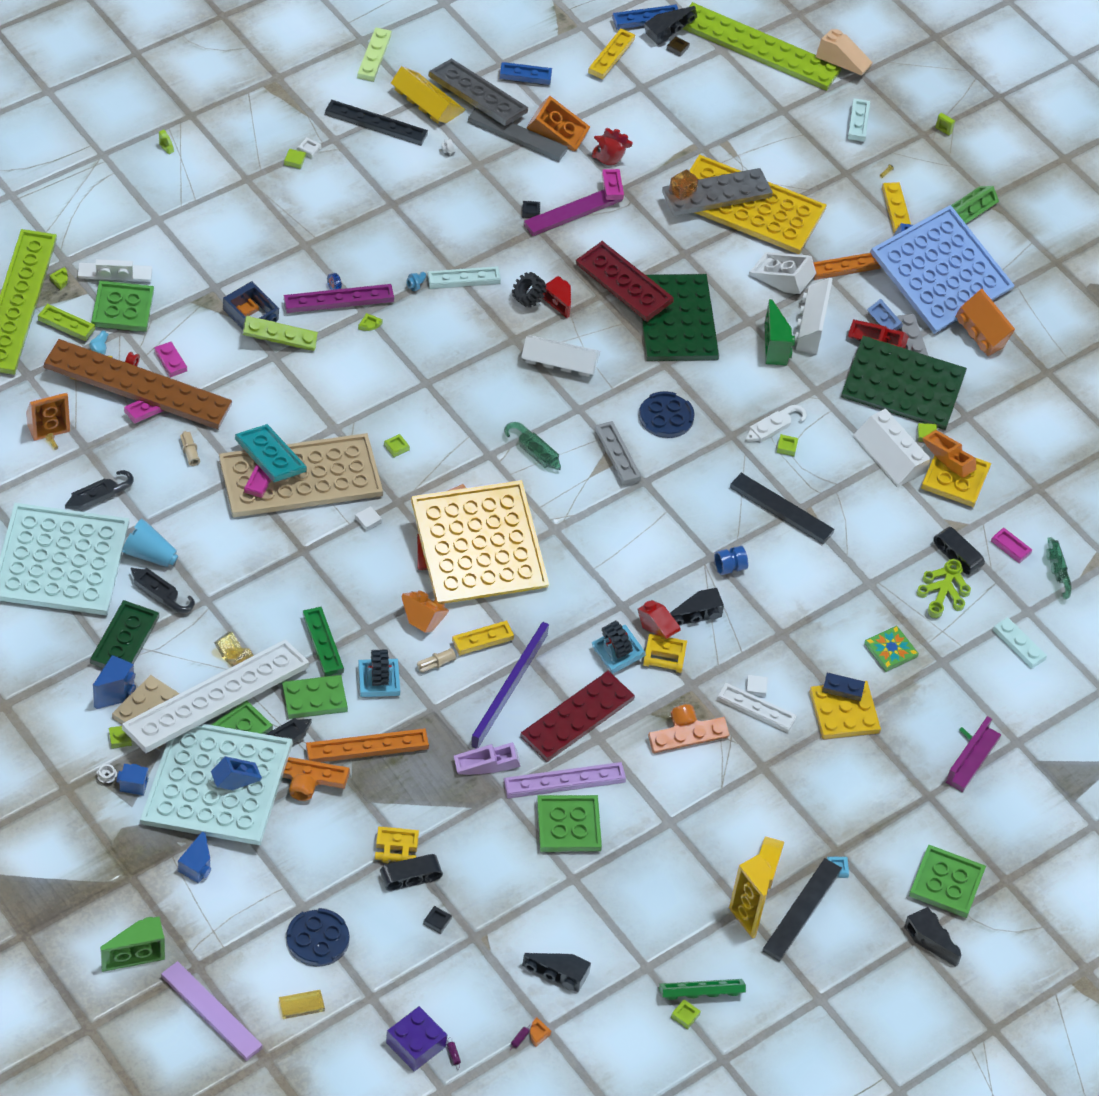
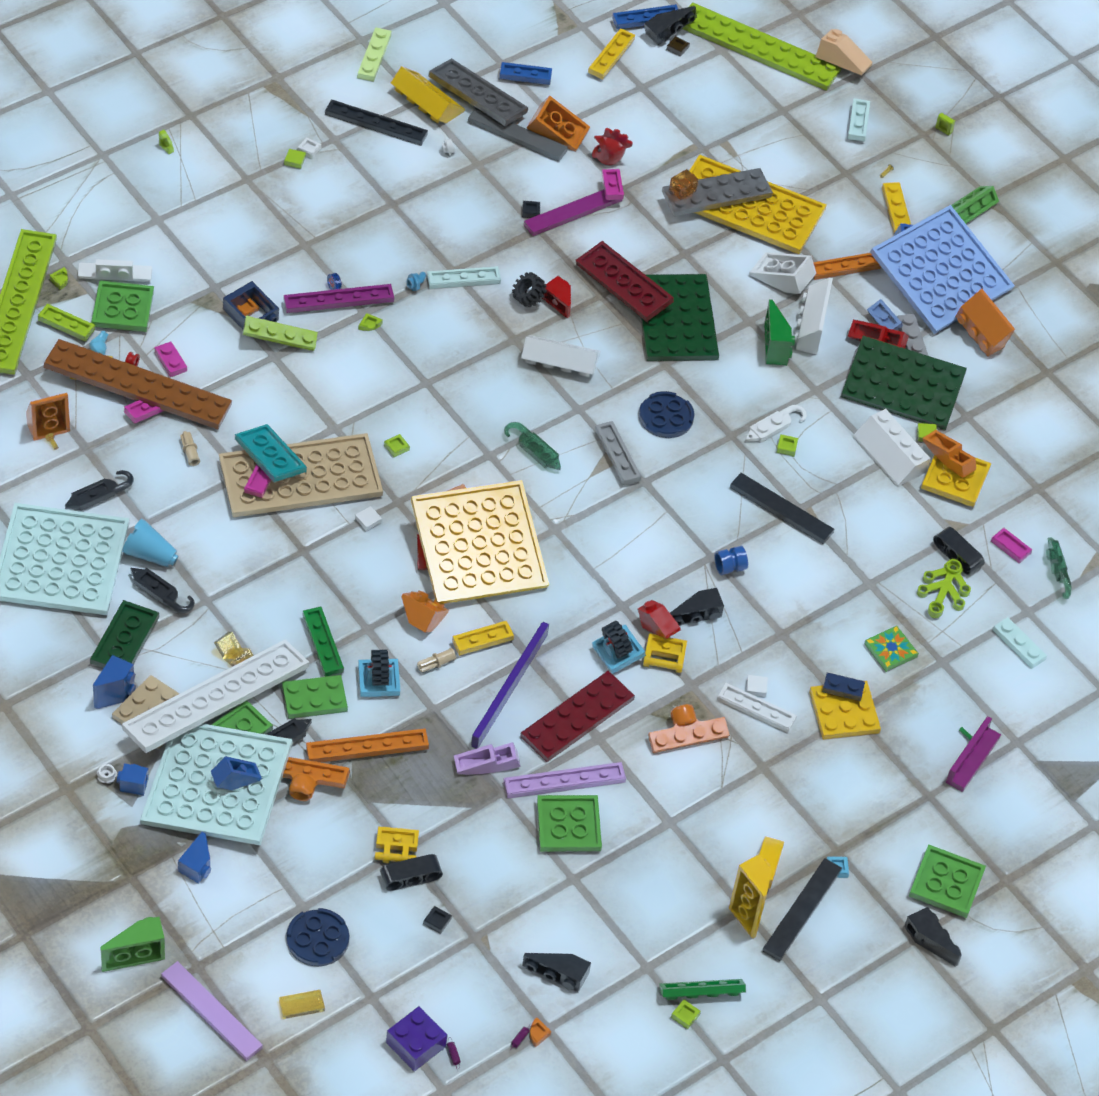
lime plate [108,726,132,749] -> none

